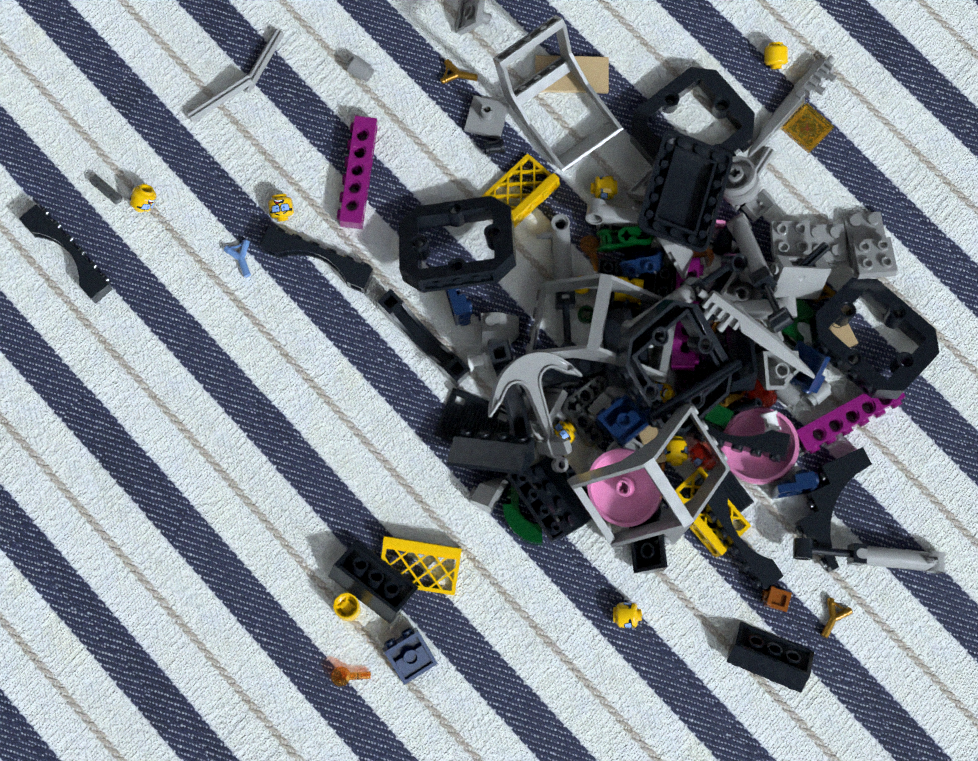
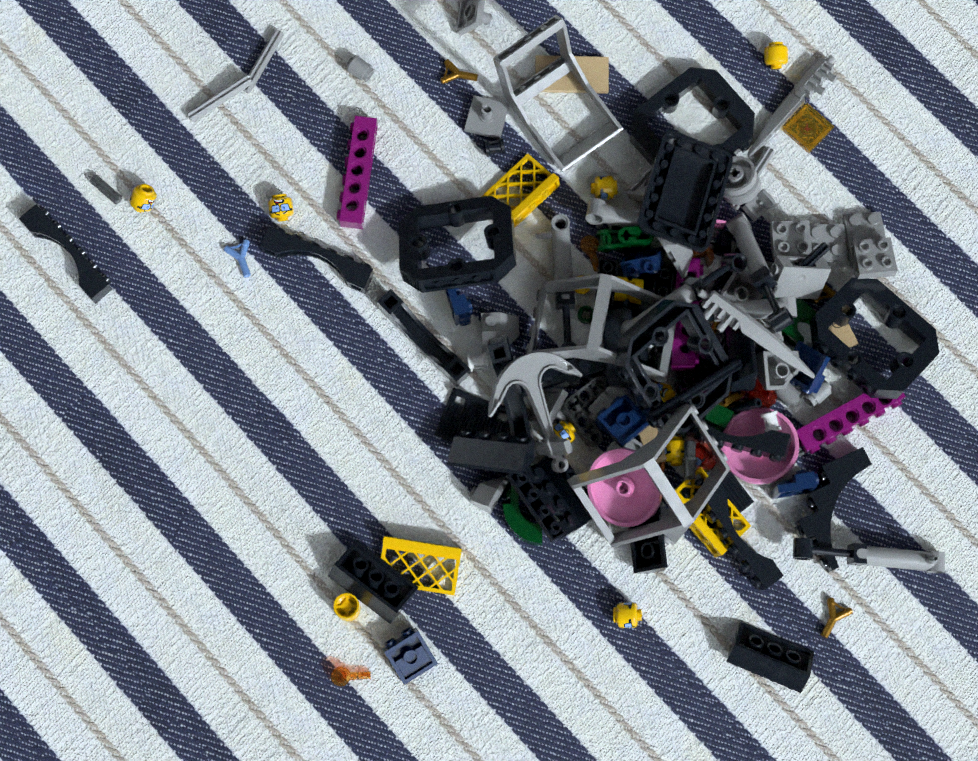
dark orange bracket [761,586,792,612] -> none
none -> dark grey axle [682,440,698,480]

